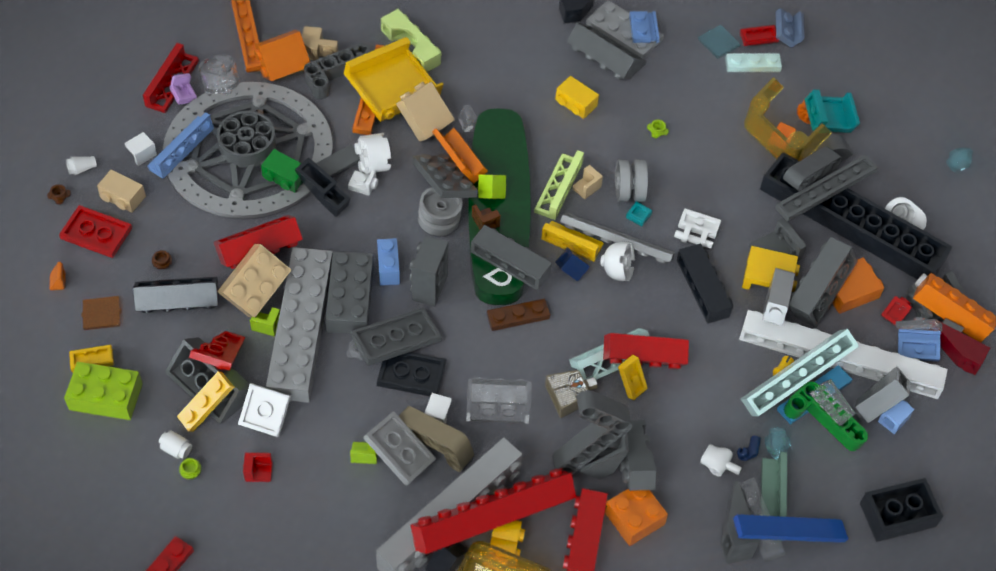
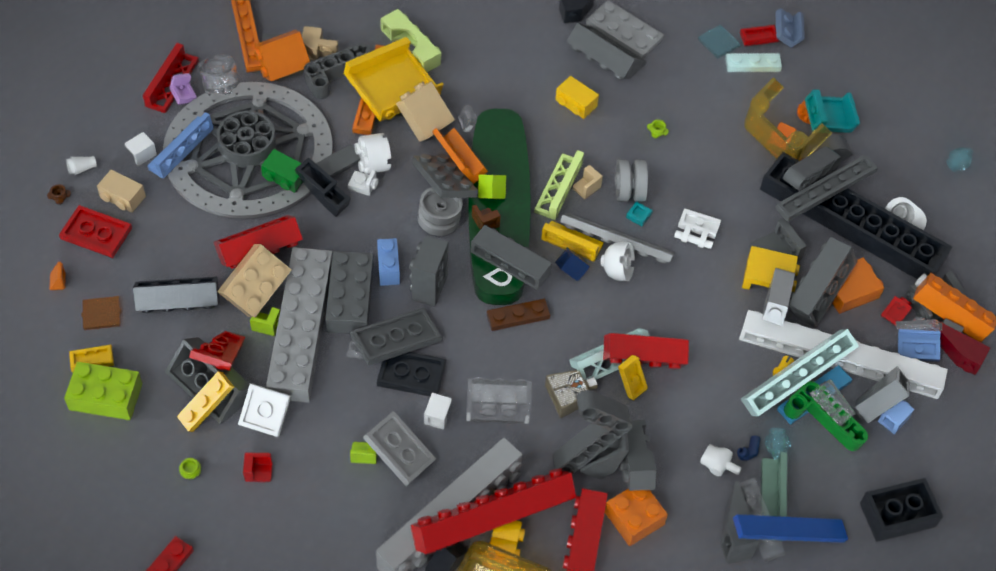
reddish brown plate [152,250,172,270] -> none
white brick [159,430,193,460] -> none
dark tan beam [398,406,474,472] -> none
medium blue plate [629,11,659,43] -> none
black brick [677,243,733,324] -> none

